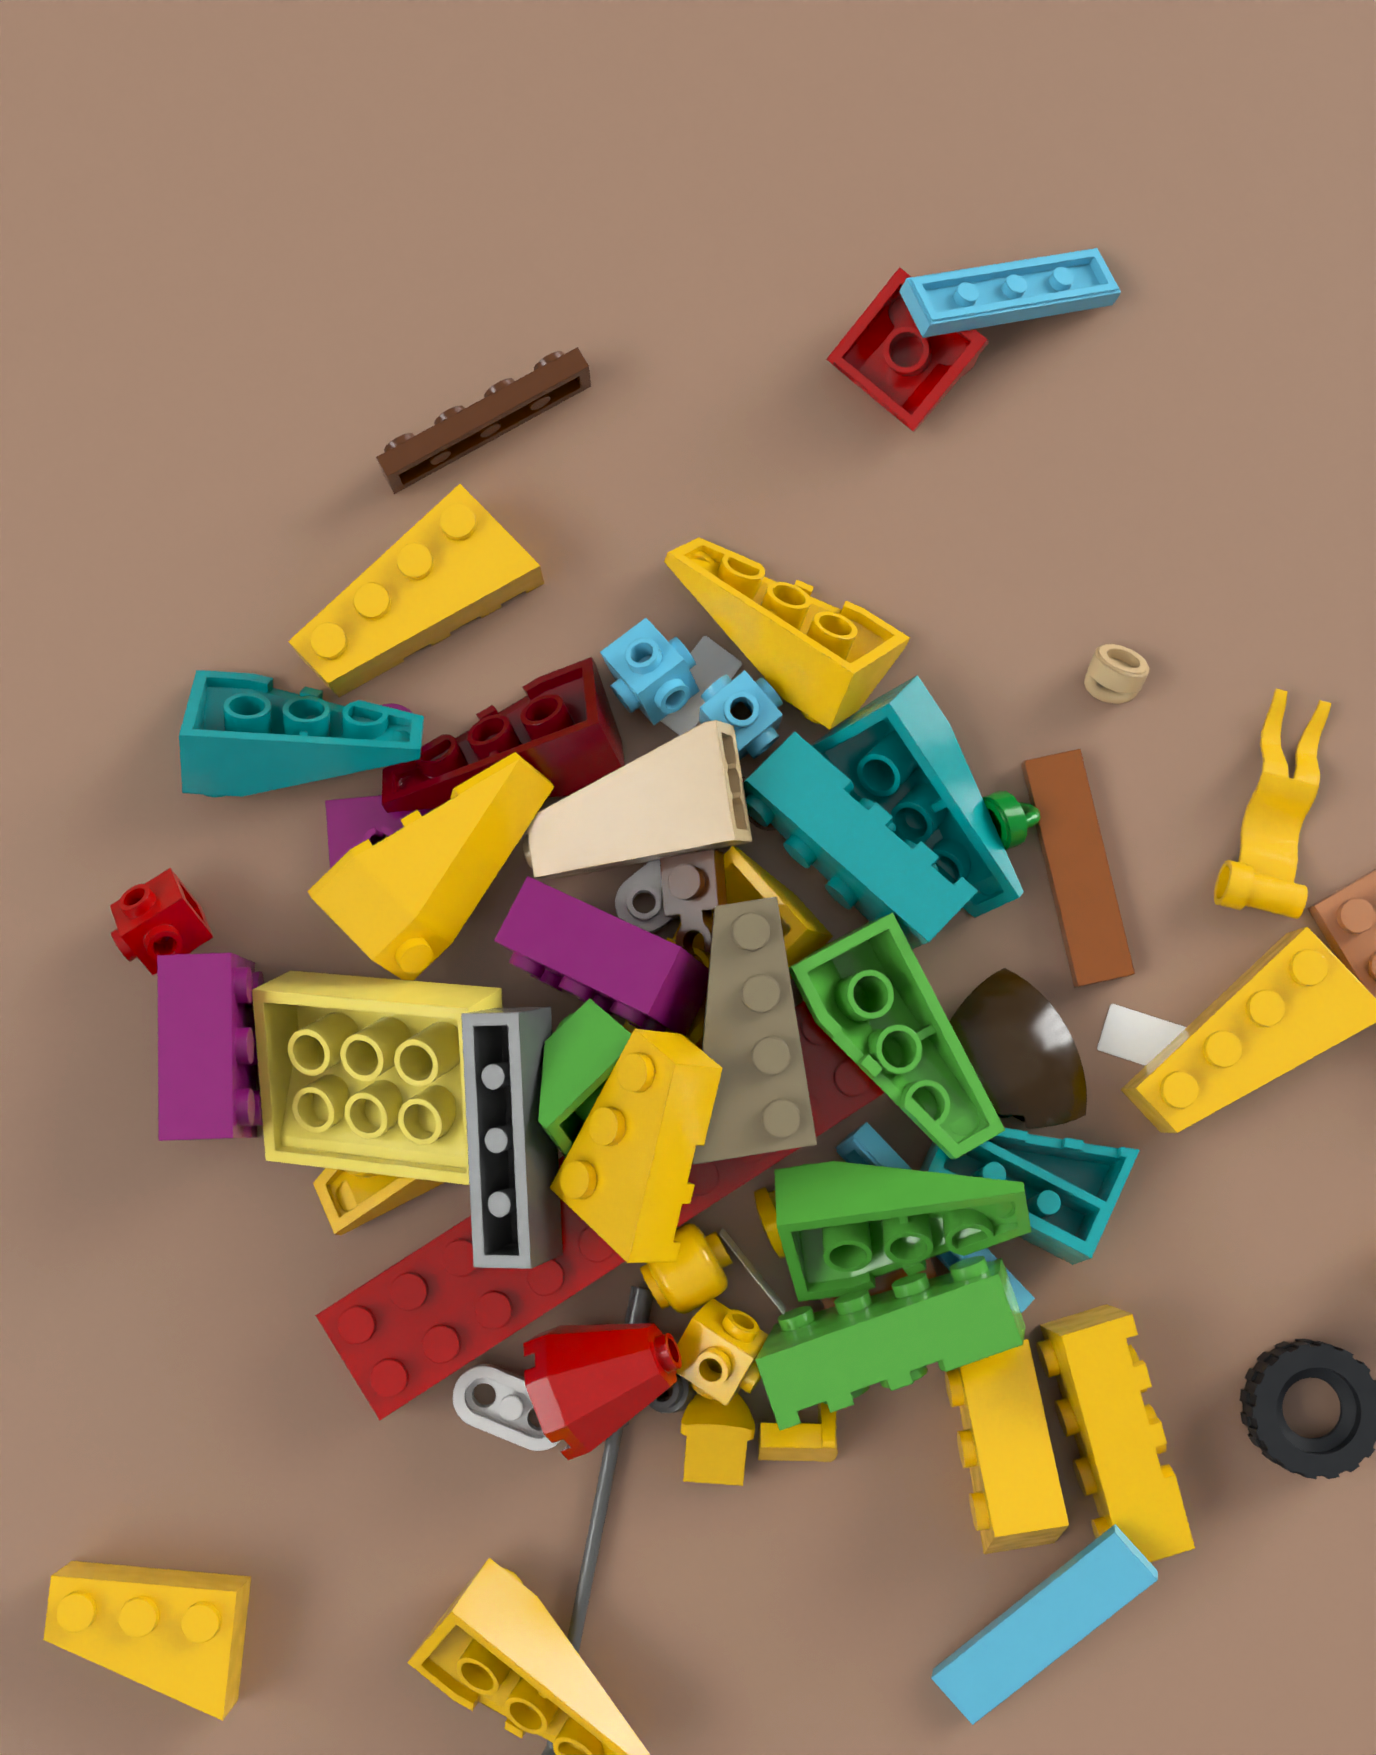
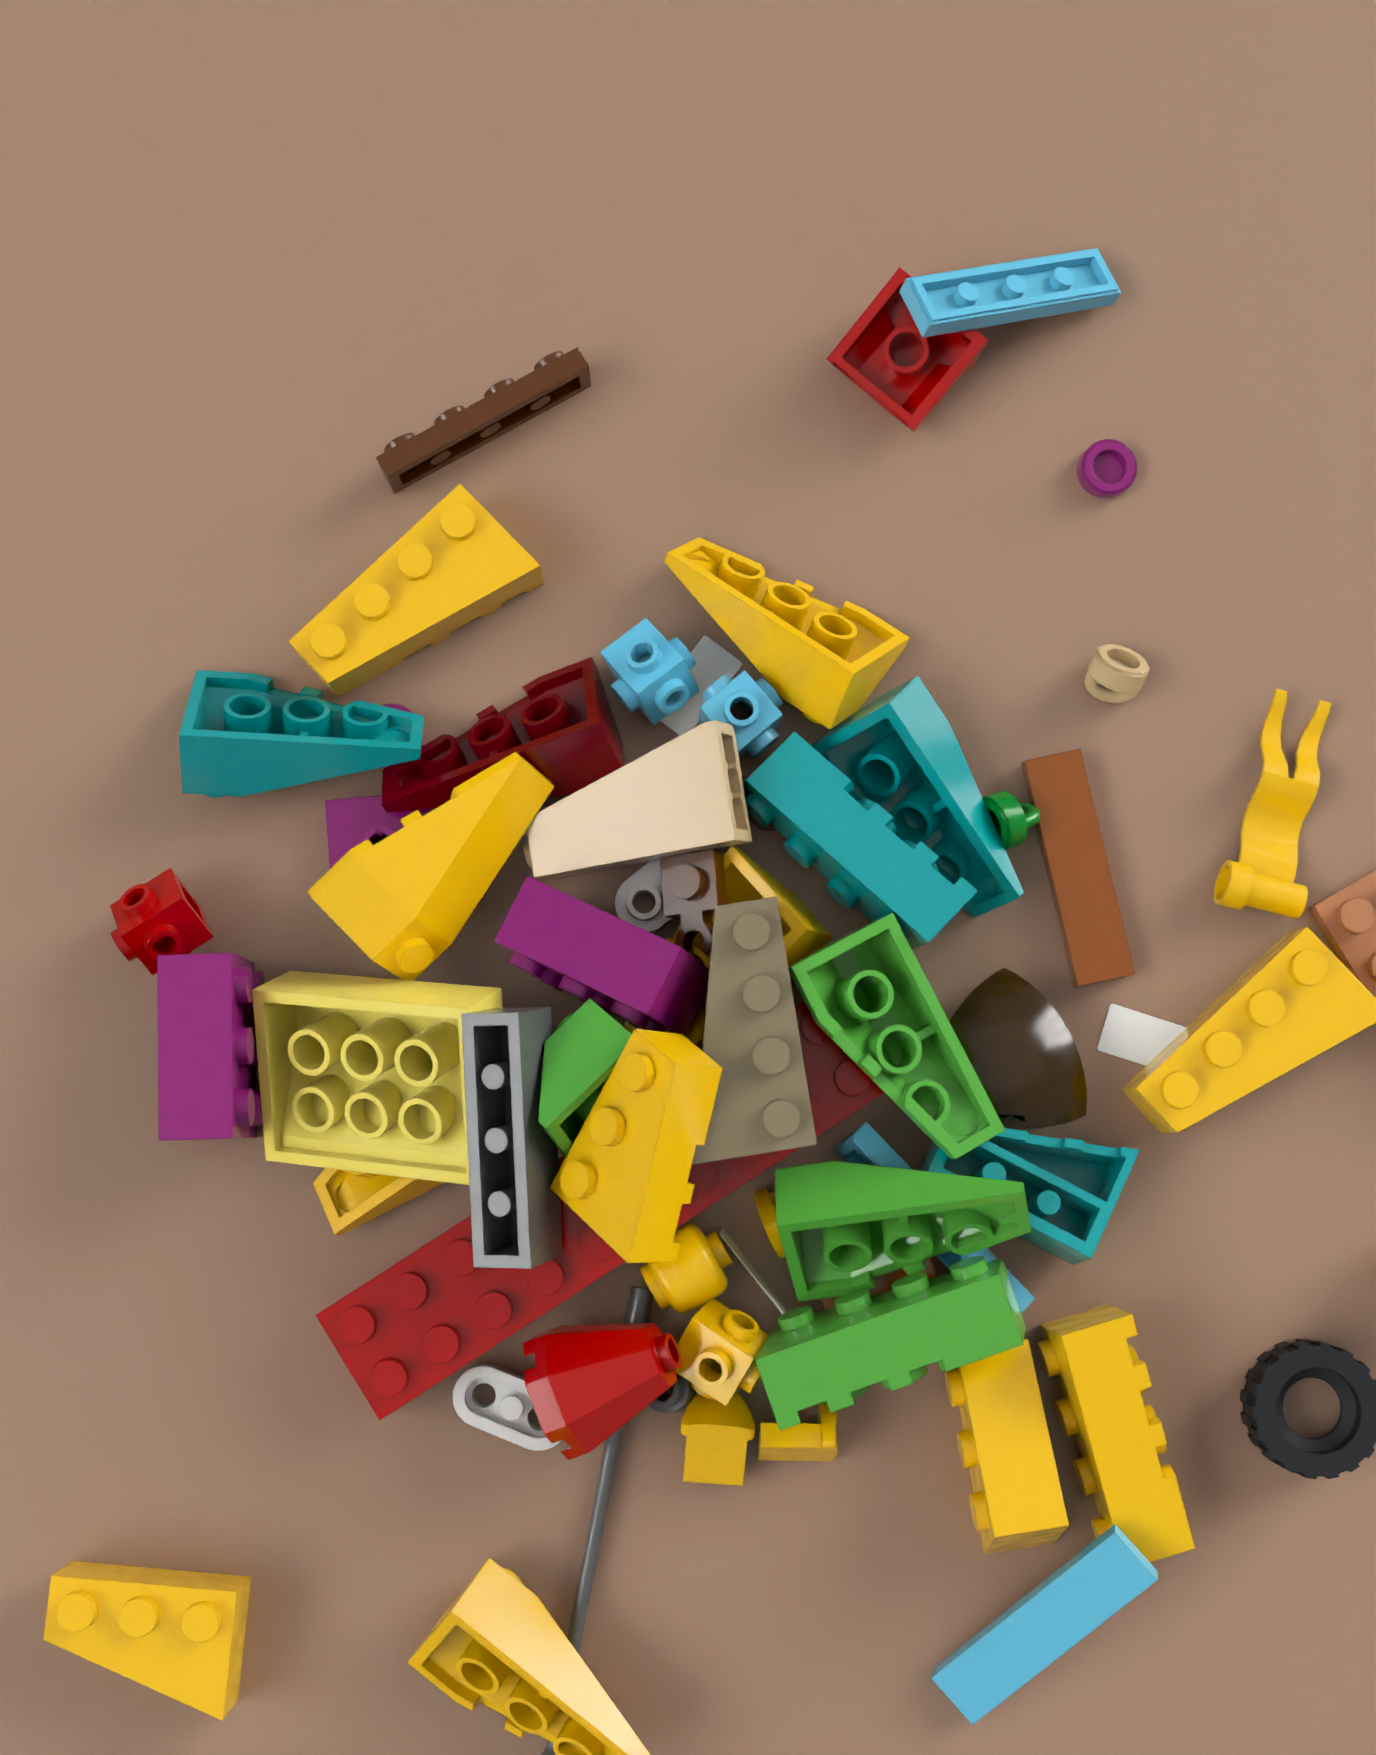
none -> magenta tile [1077,439,1137,498]

